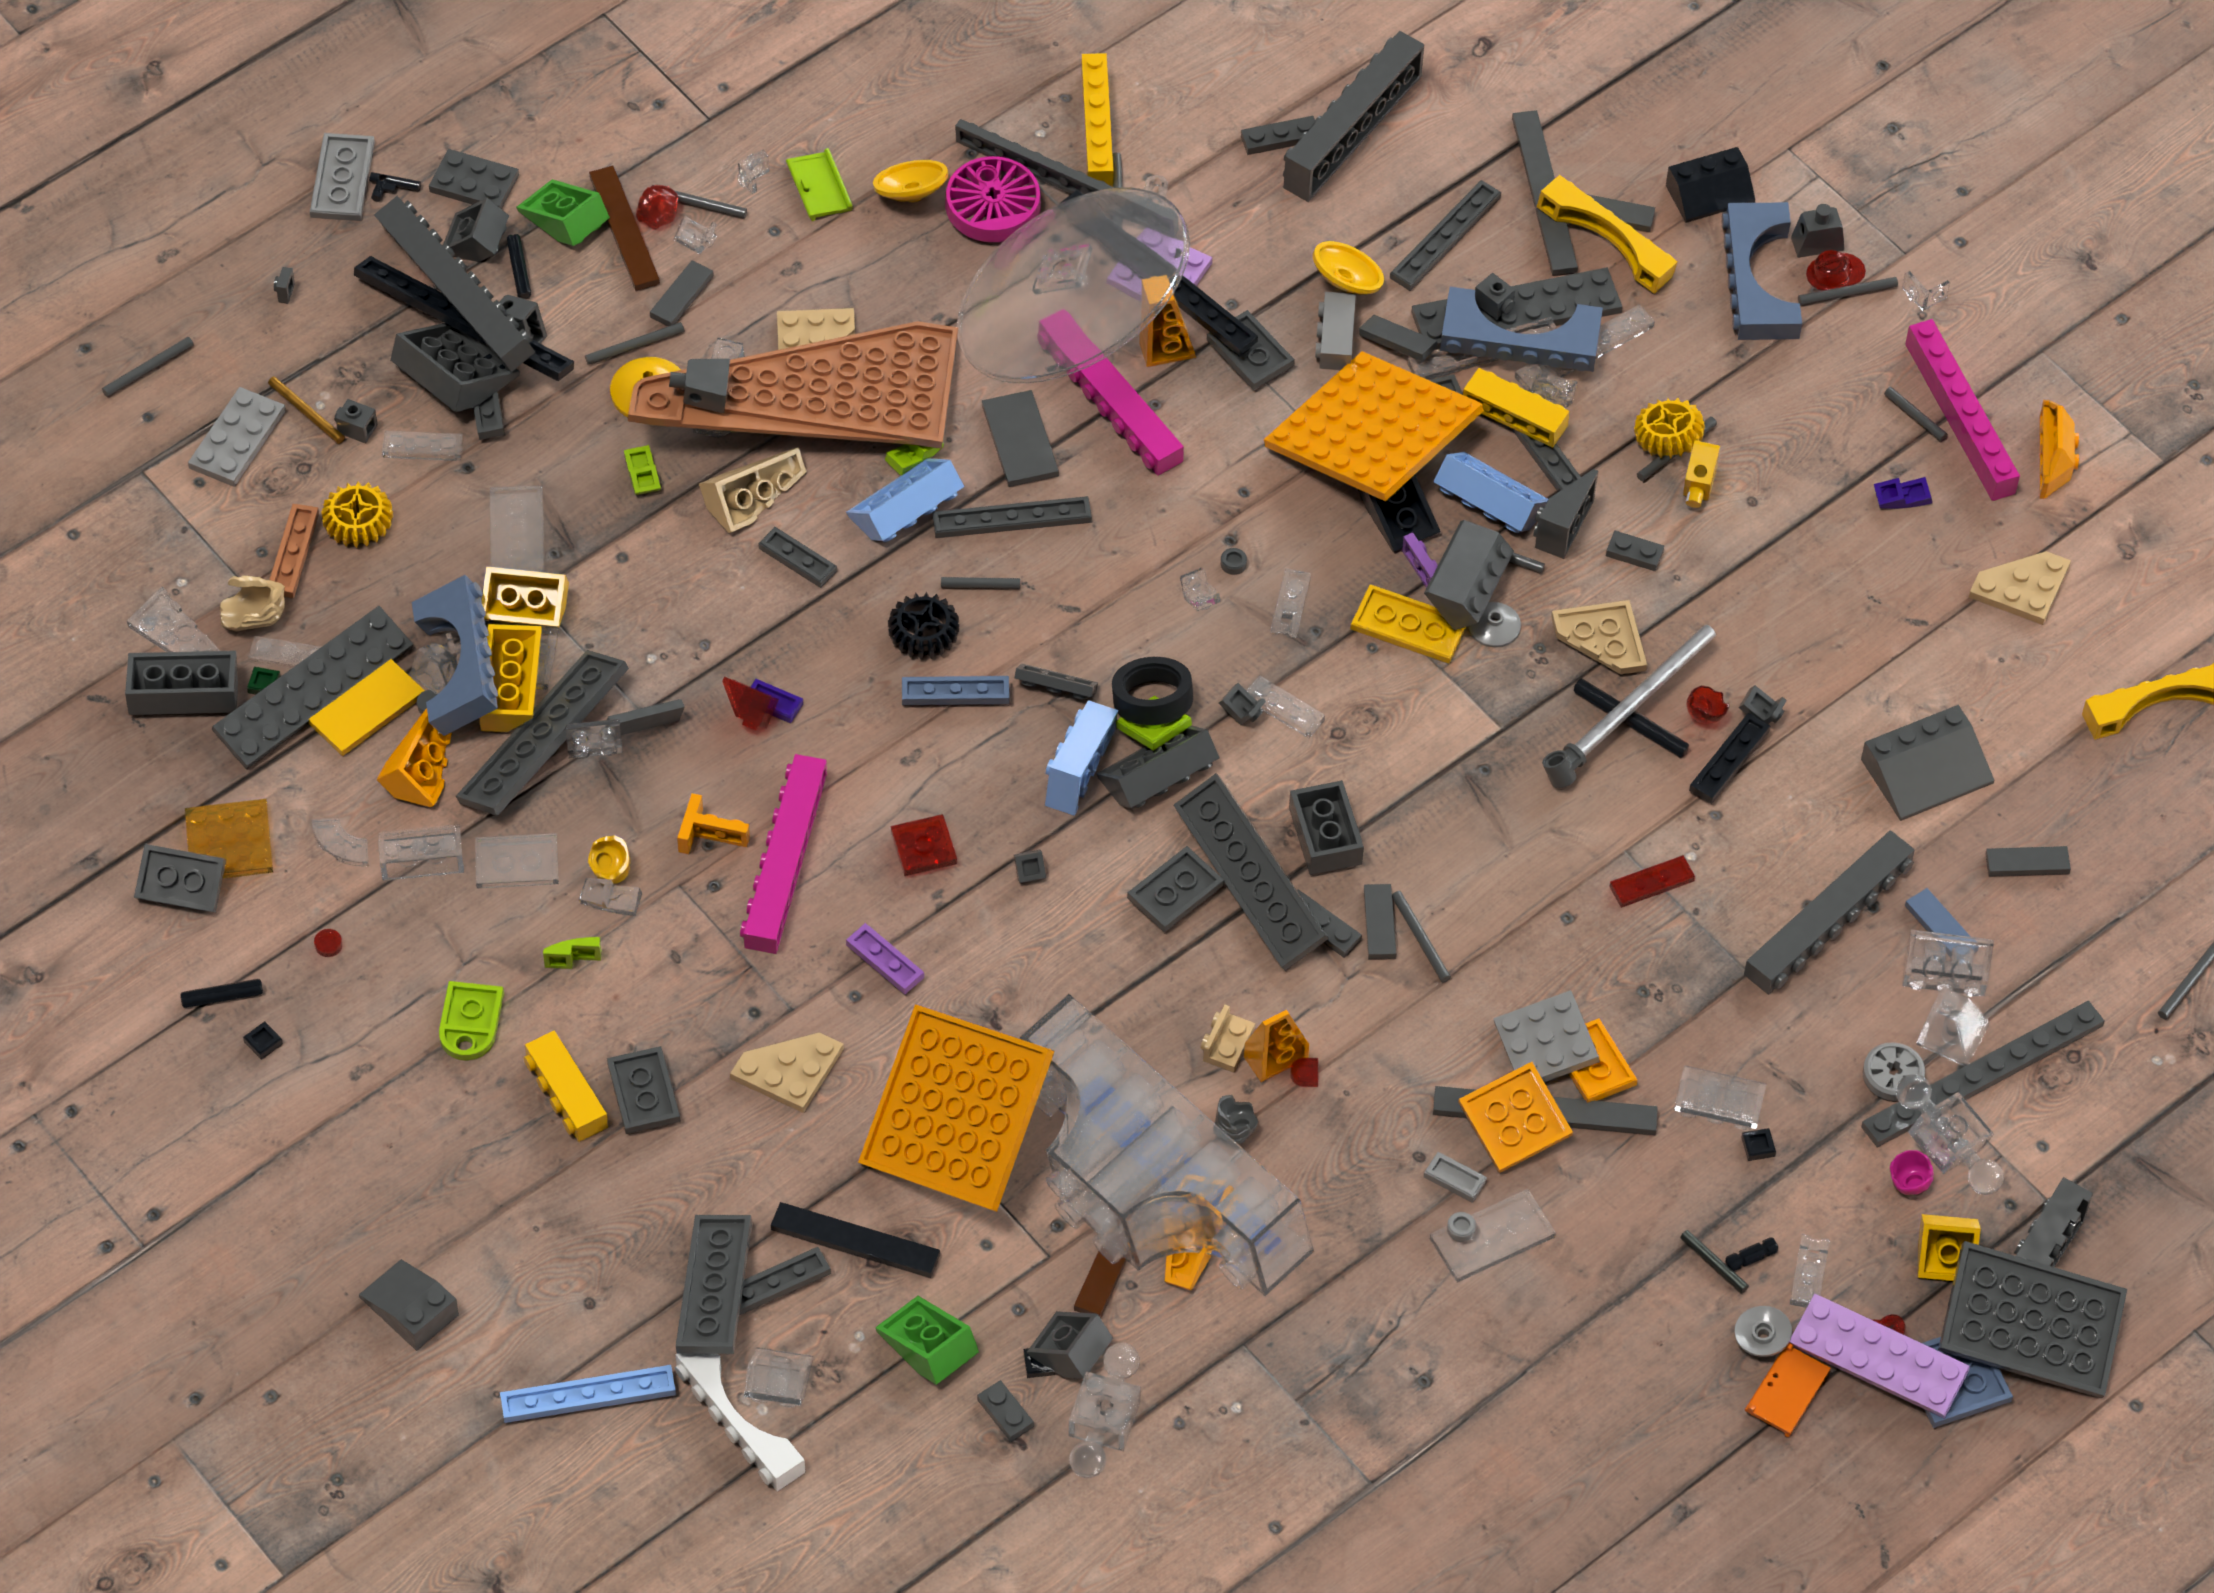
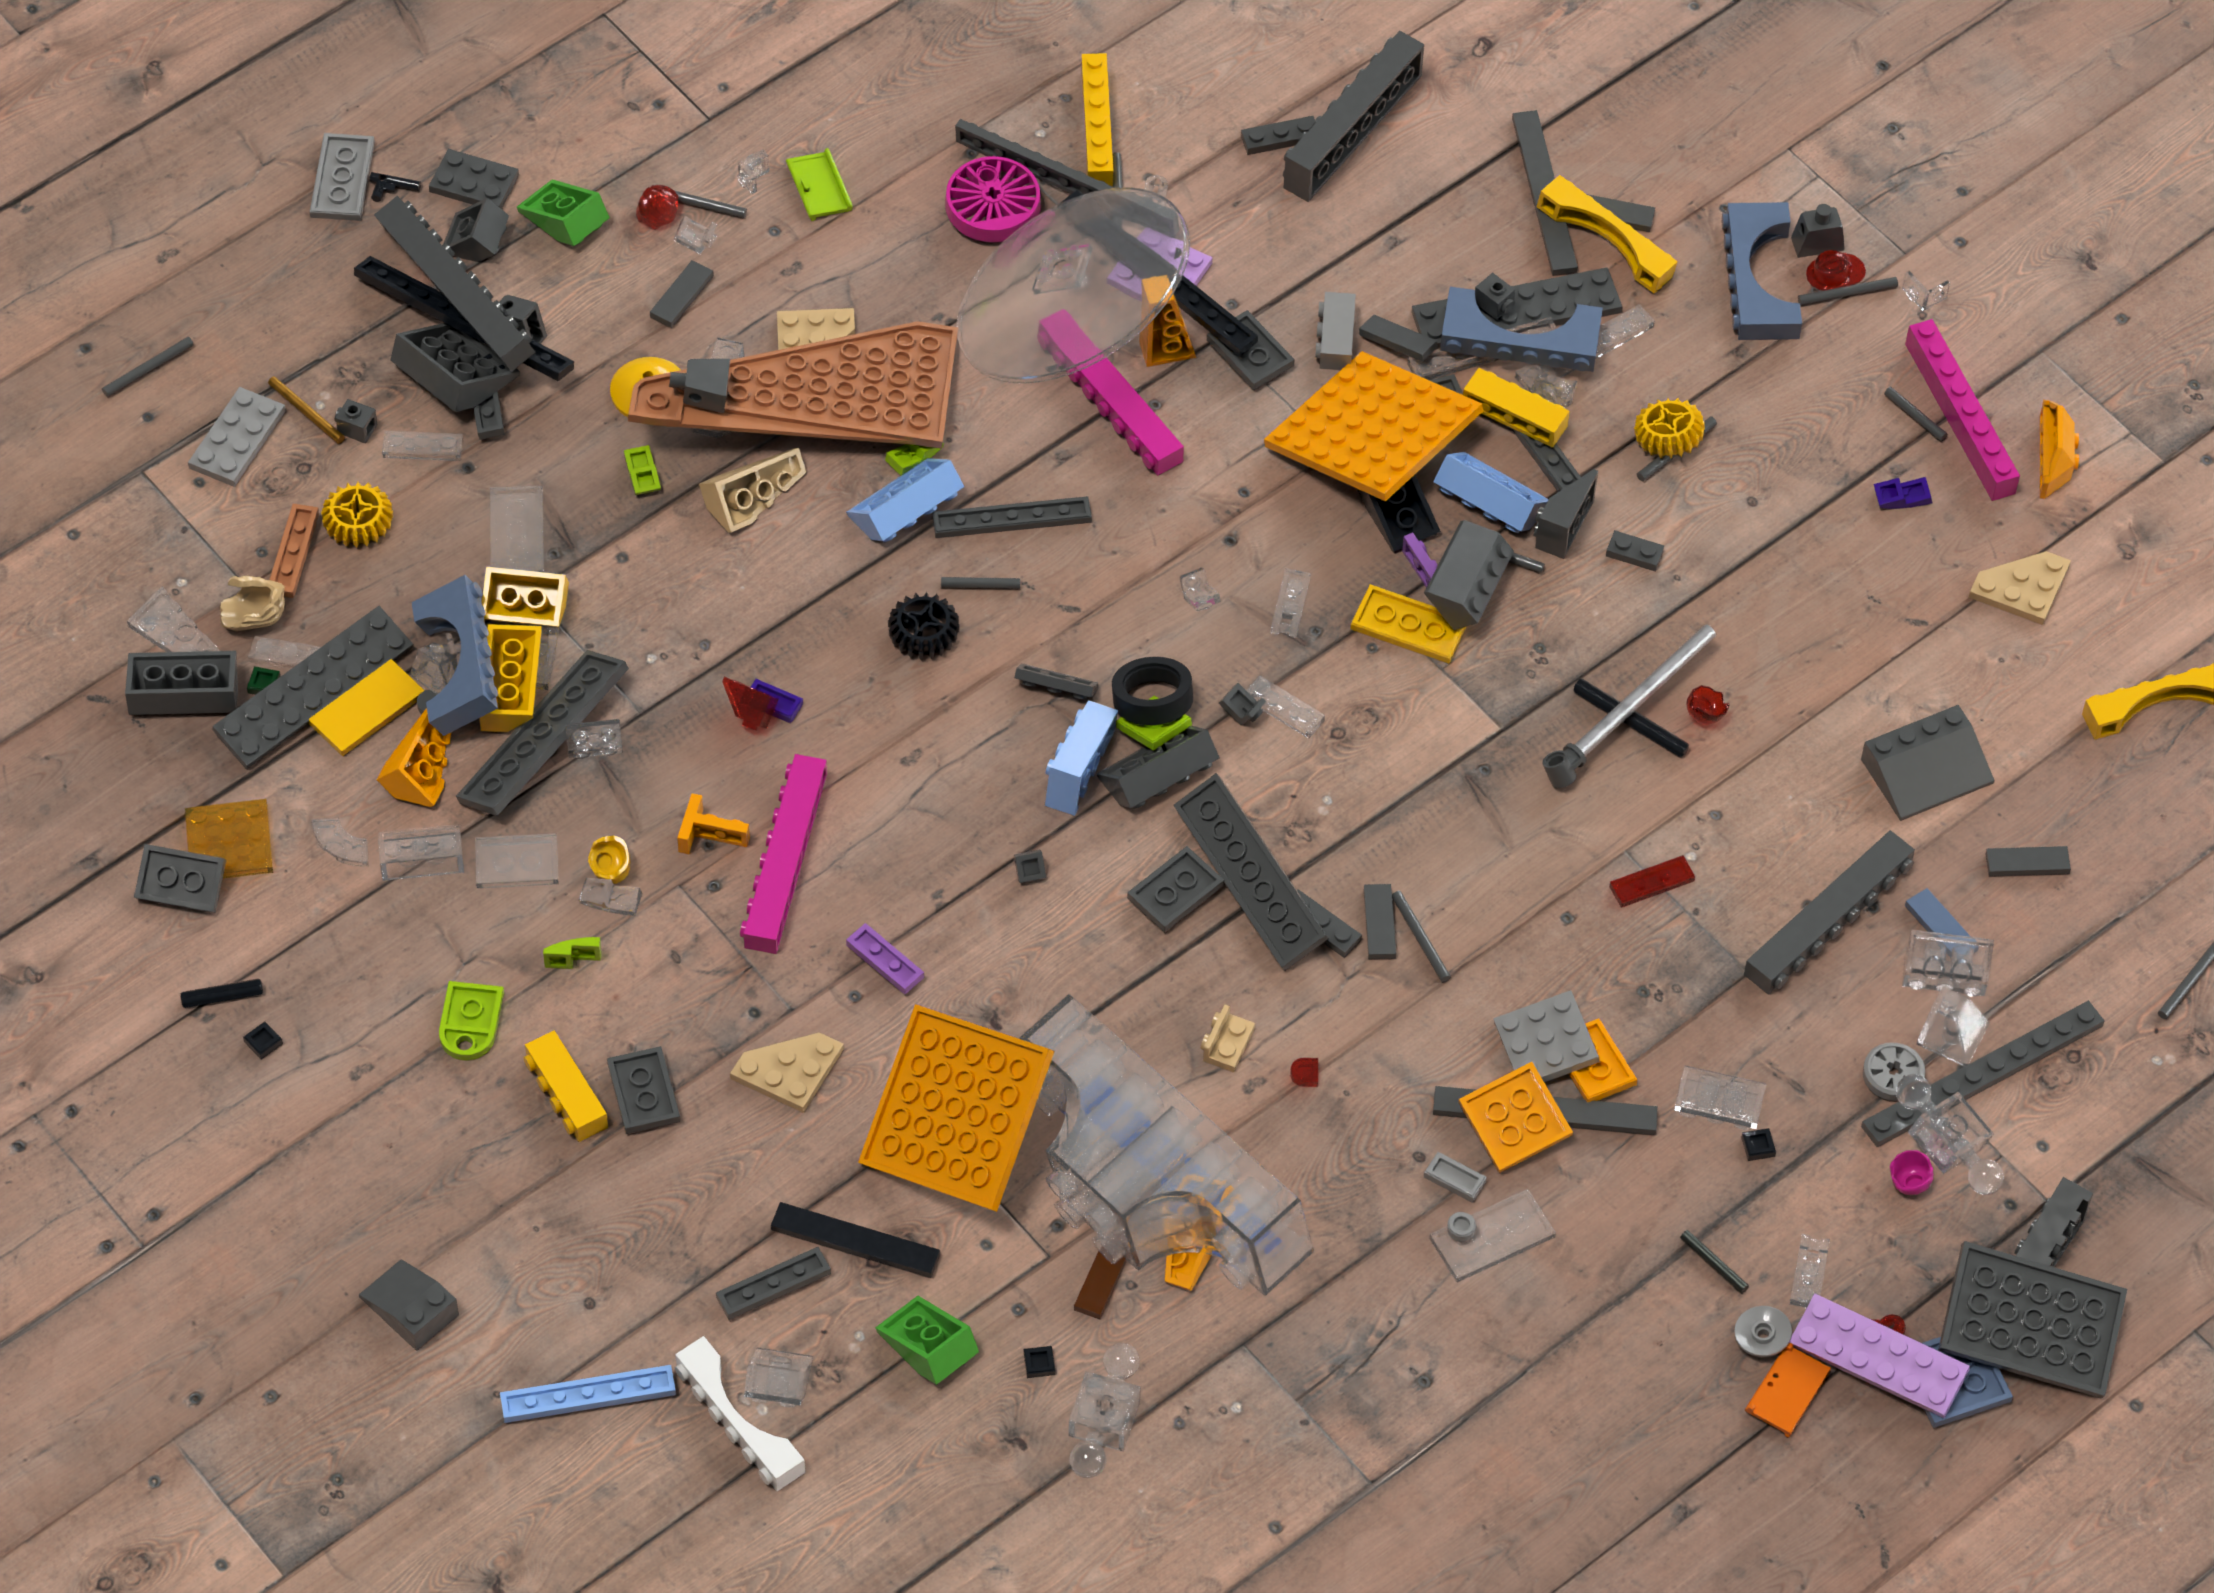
dark grey plate [274,267,295,304] -> none
clear red tile [314,929,342,957] -> none
black axle [507,234,531,299] -> none
dark grey bar [585,322,684,365] -> none
reddish brown tile [589,166,660,291] -> none
dark grey tile [603,699,685,739] -> none
dark grey plate [676,1215,752,1354] -> none
dark grey tile [758,527,837,588] -> none
yellow dish [873,160,948,202] -> none
clear red plate [891,814,957,876] -> none
sand blue plate [902,676,1009,705] -> none
dark grey plate [977,1380,1034,1442] -> none
dark grey tile [982,390,1059,487] -> none
dark grey slope [1027,1311,1113,1379] -> none
dark grey hair [1214,1095,1258,1144] -> none
dark grey tile [1220,548,1247,575] -> none
light orange wedge [1244,1010,1310,1082] -> none
dark grey brick [1289,780,1364,875] -> none
yellow dish [1313,241,1384,295] -> none
dark grey tile [1390,180,1501,291] -> none
light grey dish [1468,602,1521,647] -> none
tan plate [1551,600,1647,674] -> none
black slope [1666,147,1755,223] -> none
yellow torso [1683,440,1720,508] -> none
black plate [1689,713,1771,804] -> none
black axle [1725,1237,1778,1271] -> none
dark grey bracket [1738,685,1787,724] -> none
yellow slope [1917,1214,1981,1281] -> none

